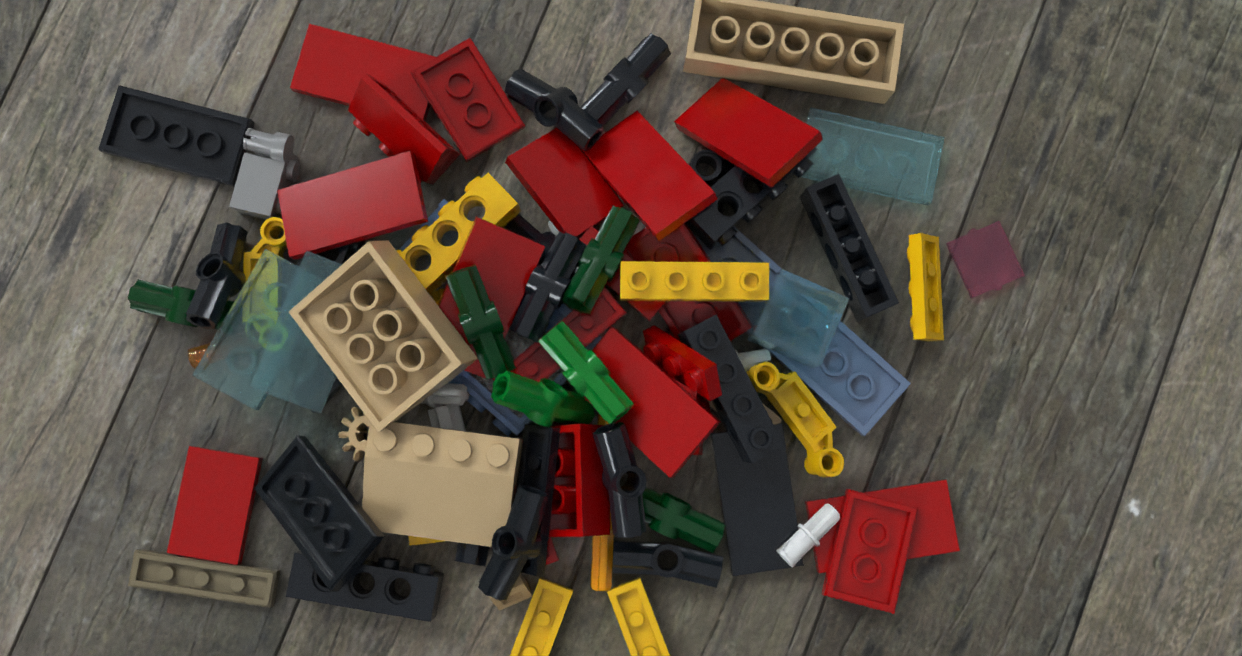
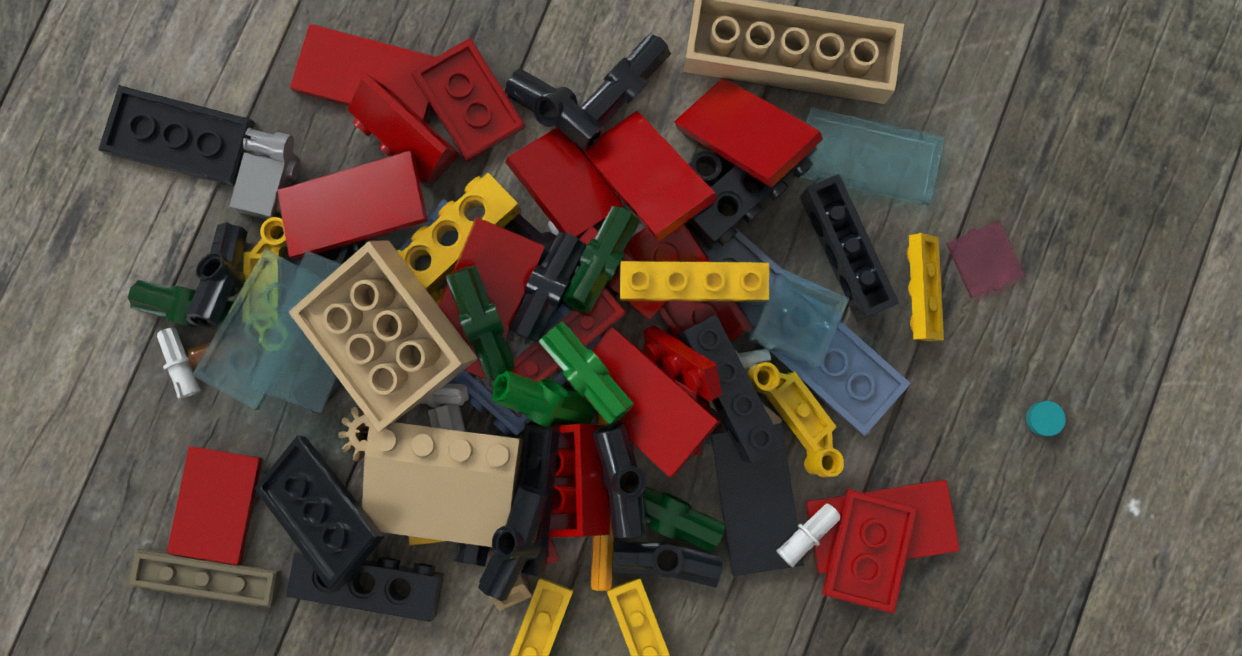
none -> white axle [157,328,201,399]
none -> teal tile [1026,401,1066,436]

